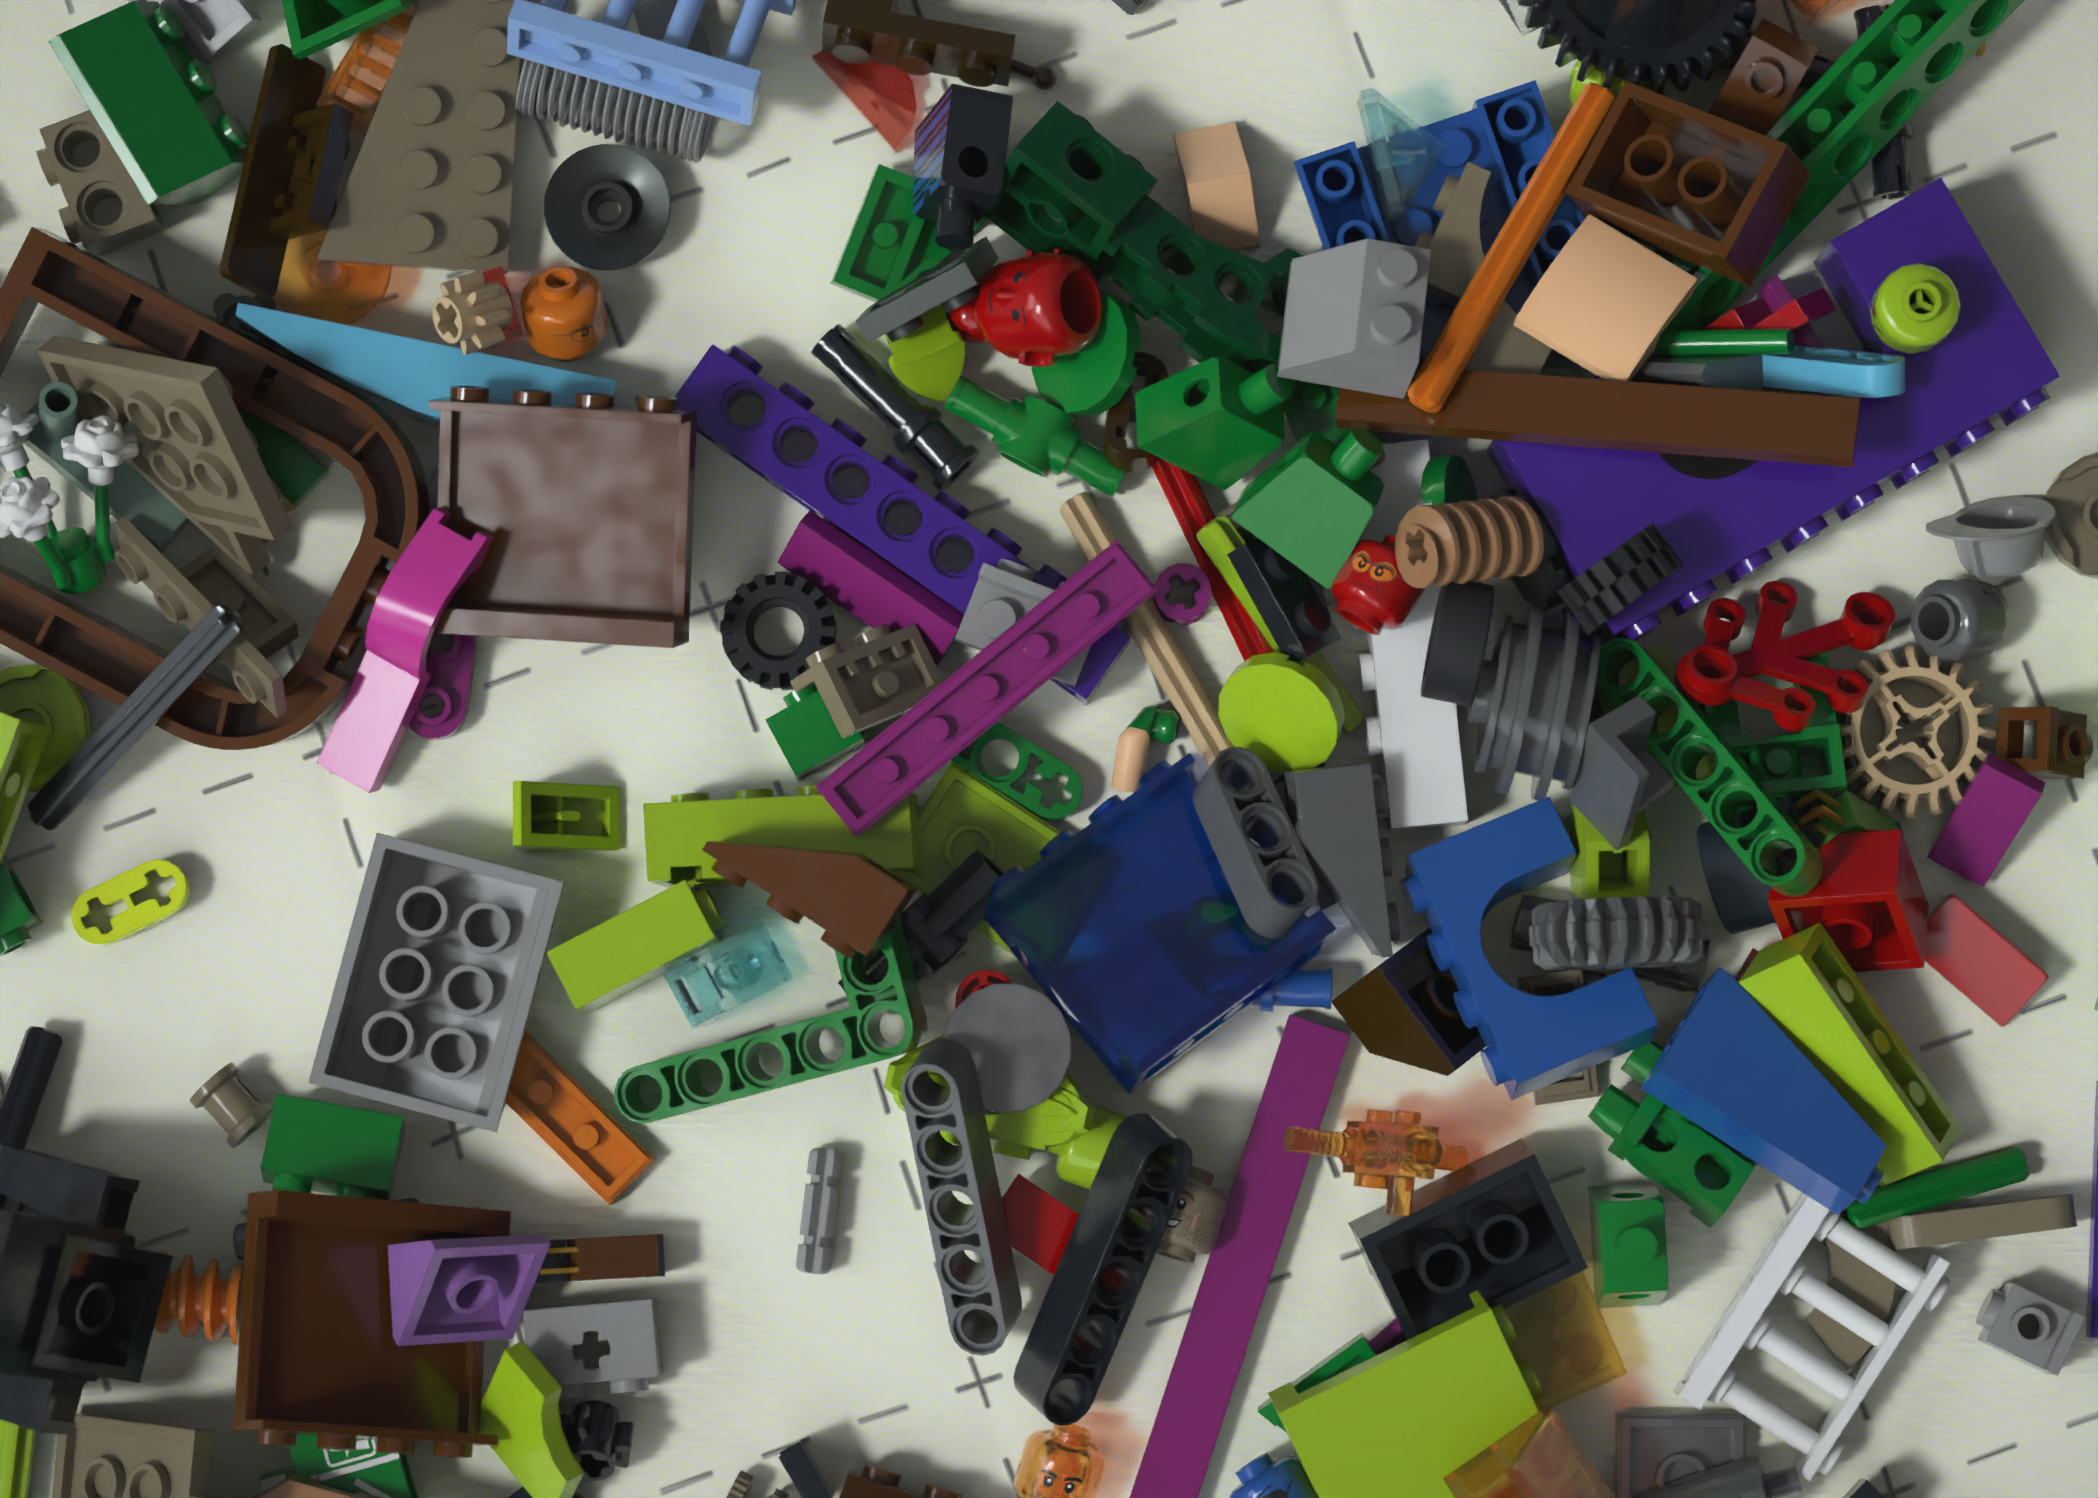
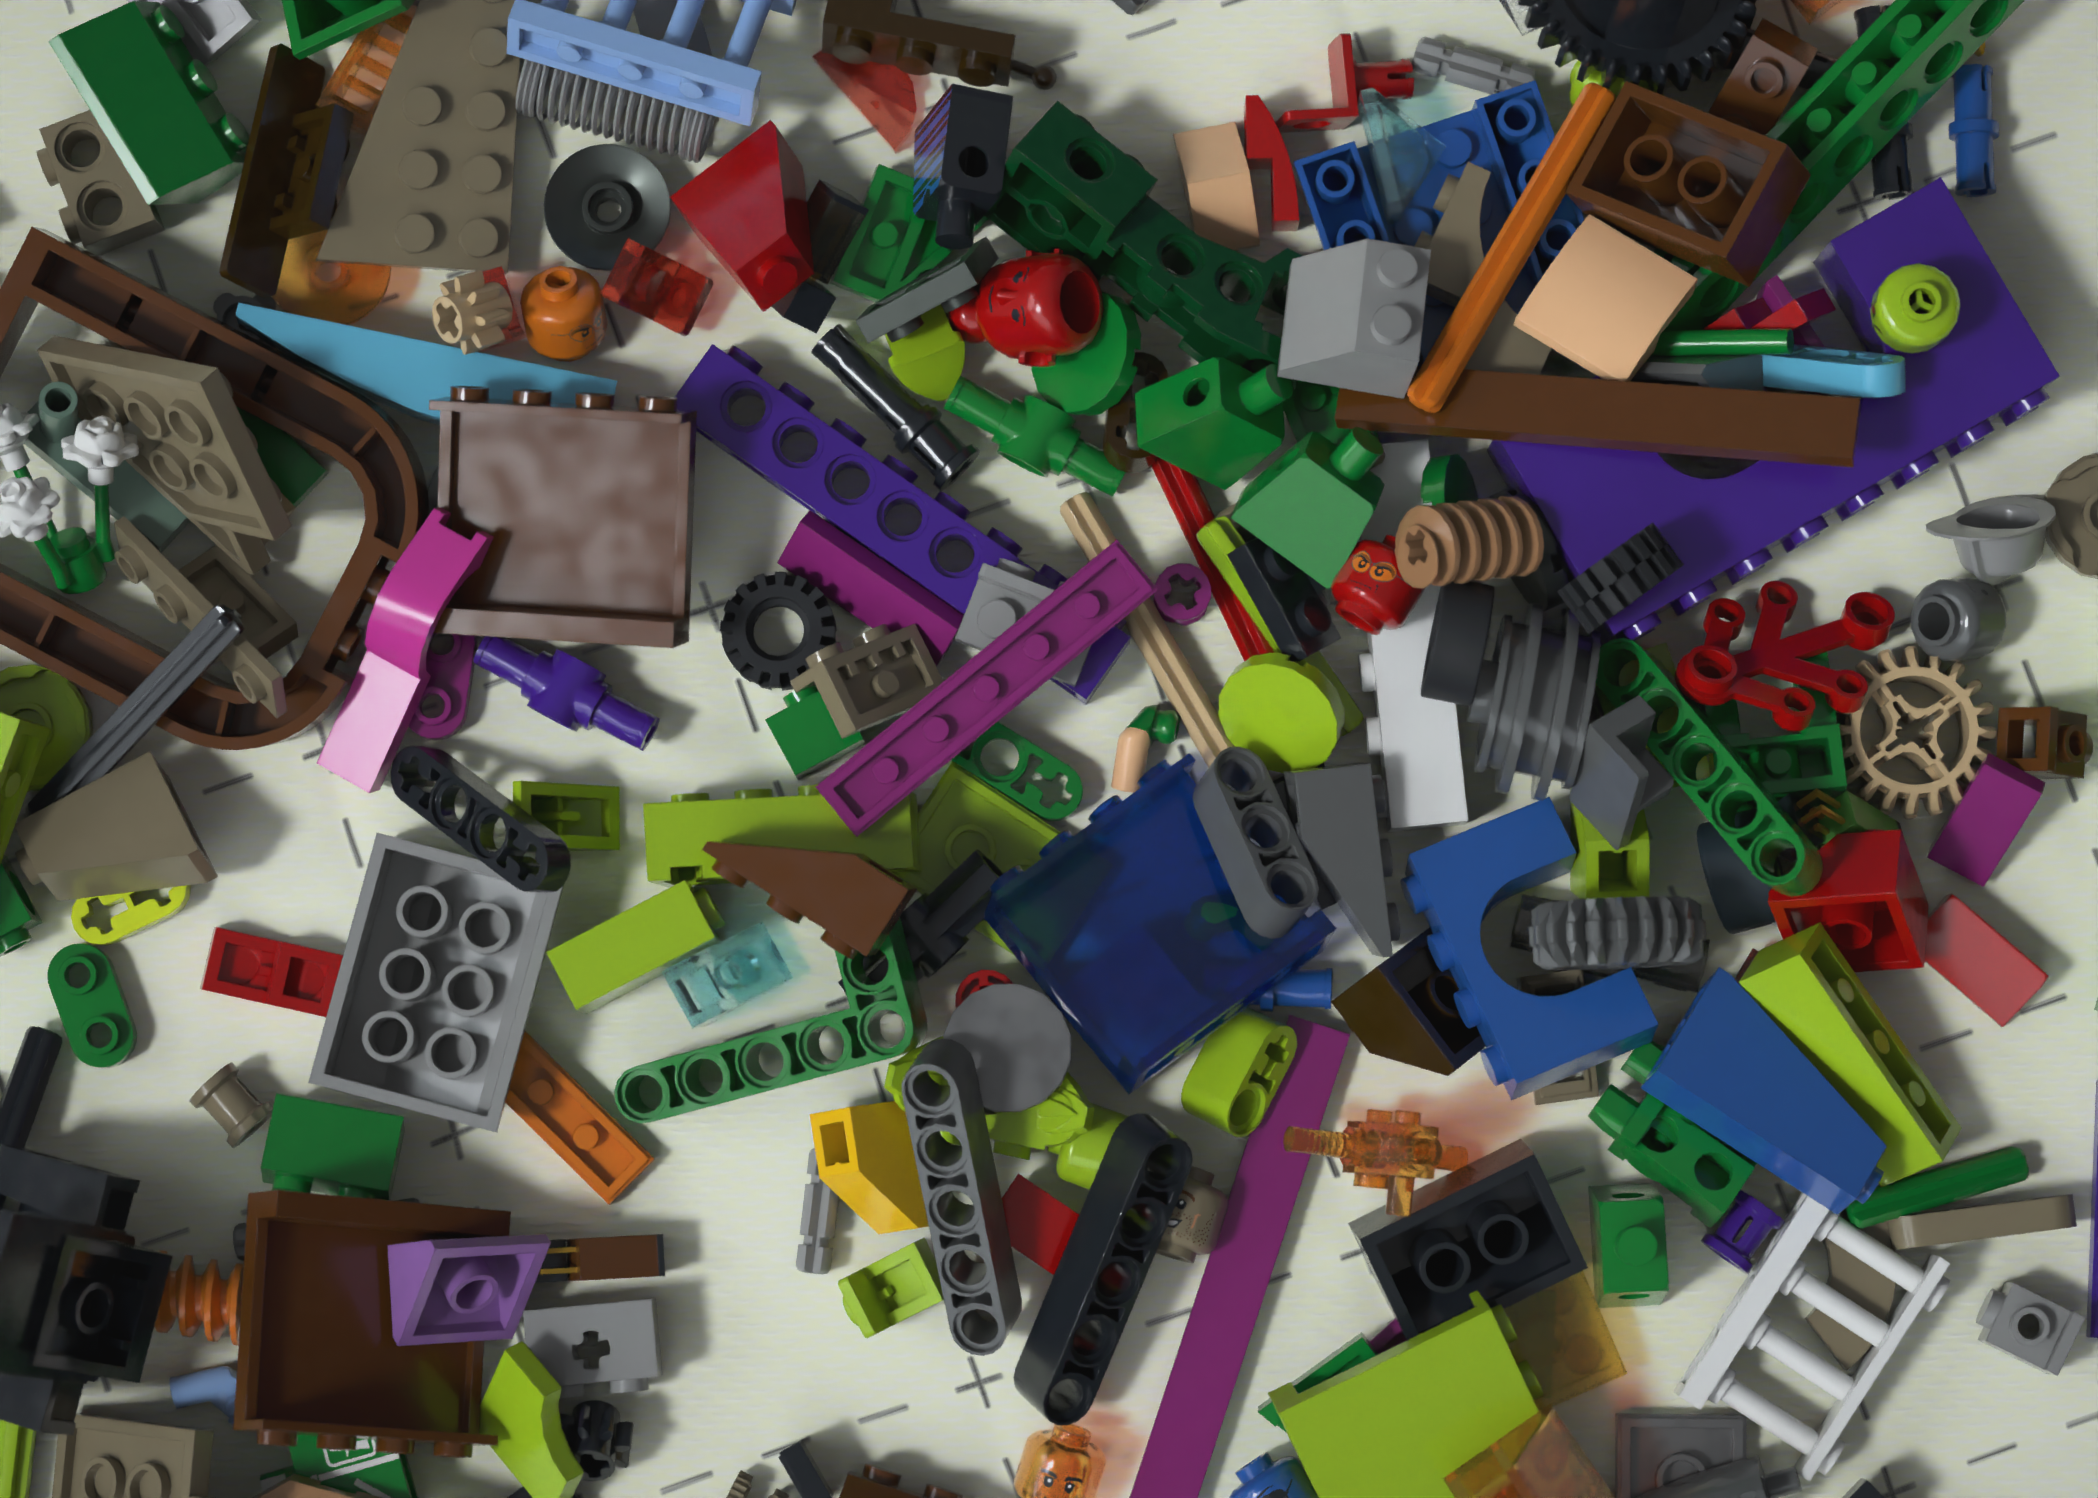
none -> dark tan slope [15,751,218,901]
none -> green plate [47,944,137,1068]
none -> light blue arm [169,1366,237,1425]
none -> red slope [200,927,343,1017]
none -> black beam [391,746,571,893]
none -> dark purple pin [474,636,660,751]
none -> clear red bracket [601,238,714,336]
none -> red slope [670,120,814,312]
none -> piece [772,179,869,334]
none -> yellow slope [810,1101,929,1234]
none -> lime bracket [838,1237,944,1338]
none -> lime beam [1181,1003,1297,1137]
none -> red slope [1244,95,1300,232]
none -> red bracket [1275,33,1414,133]
none -> light grey axle [1412,37,1536,95]
none -> dark purple bush [1701,1190,1785,1274]
none -> blue pin [1948,64,2000,197]

